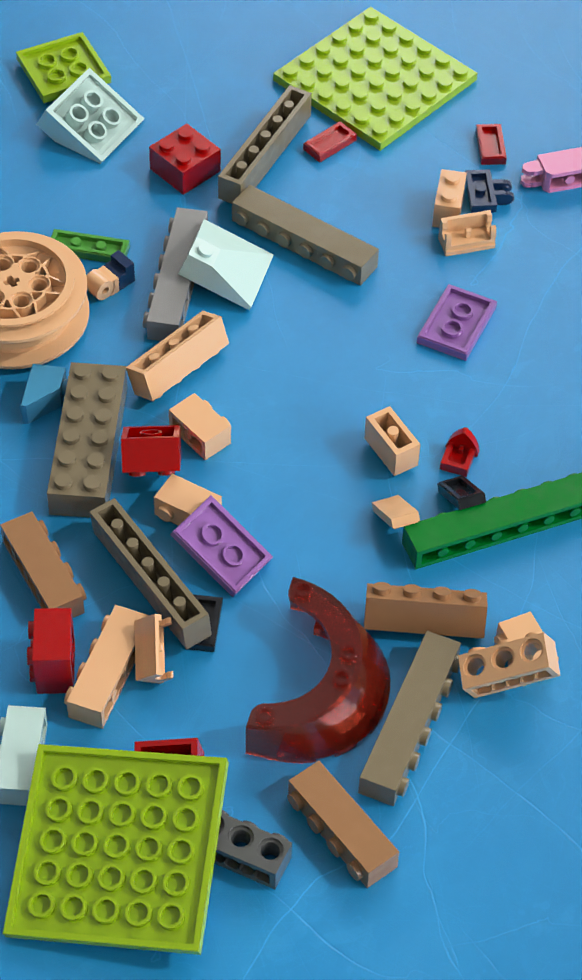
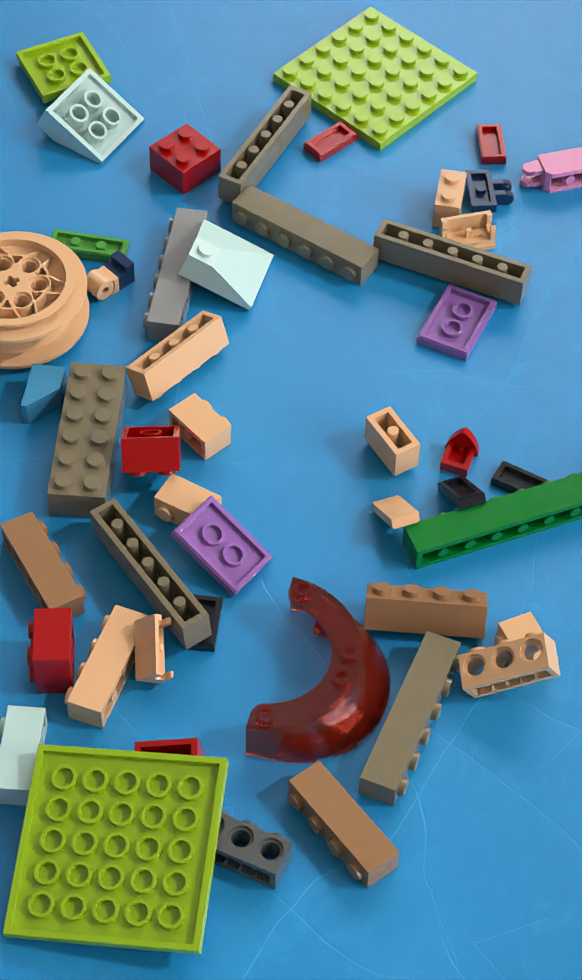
none -> dark tan brick [373,218,532,305]
none -> black tile [490,460,549,493]

